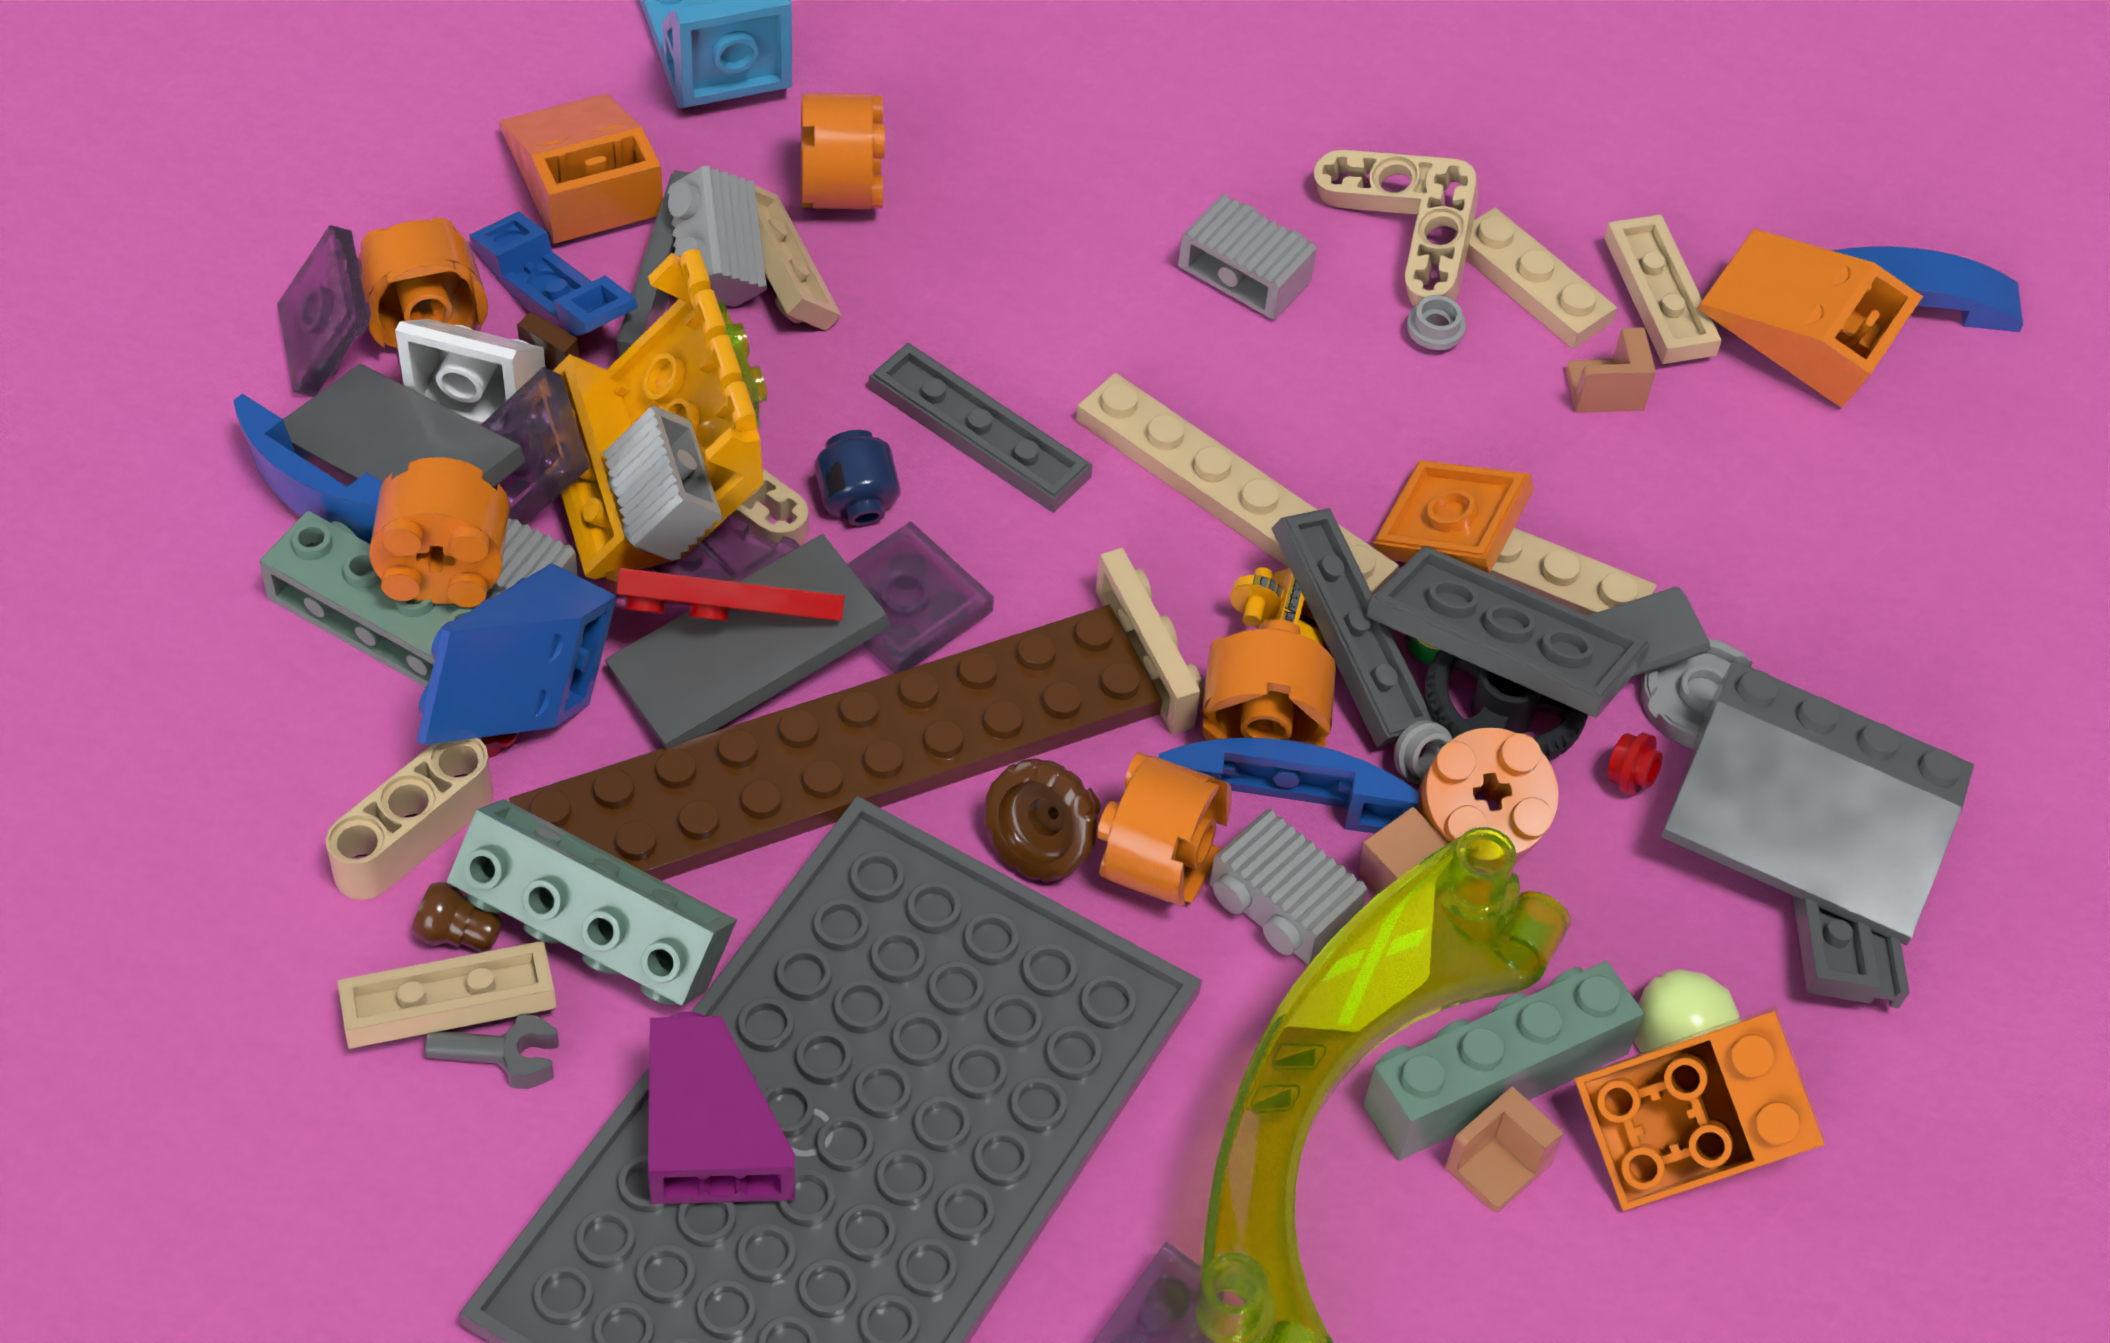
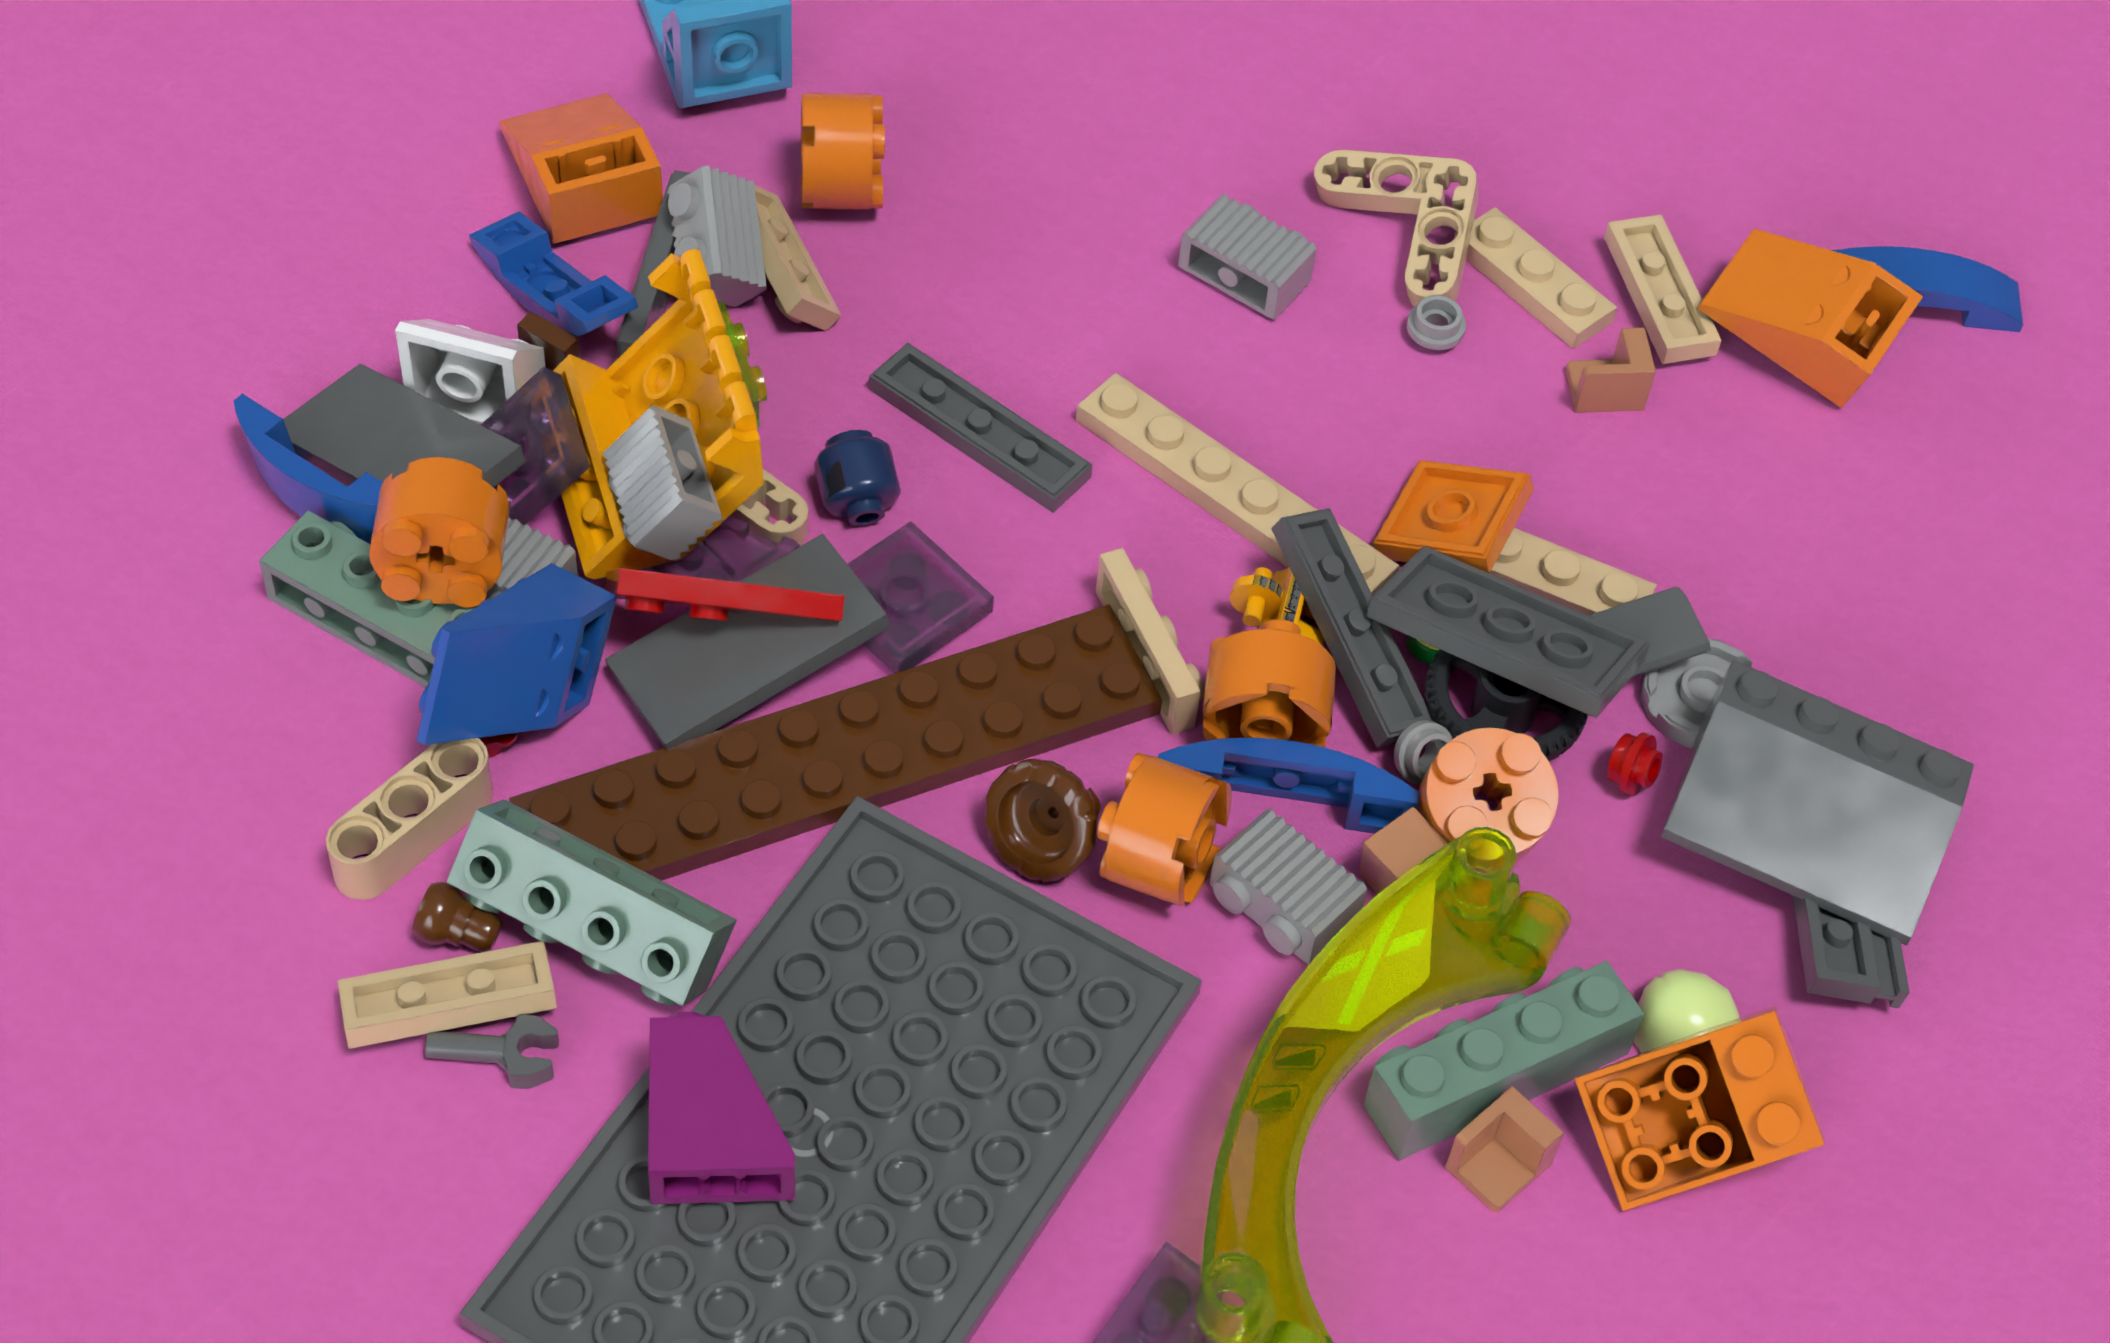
clear purple plate [277,225,371,397] -> none
orange brick [354,217,488,349] -> none

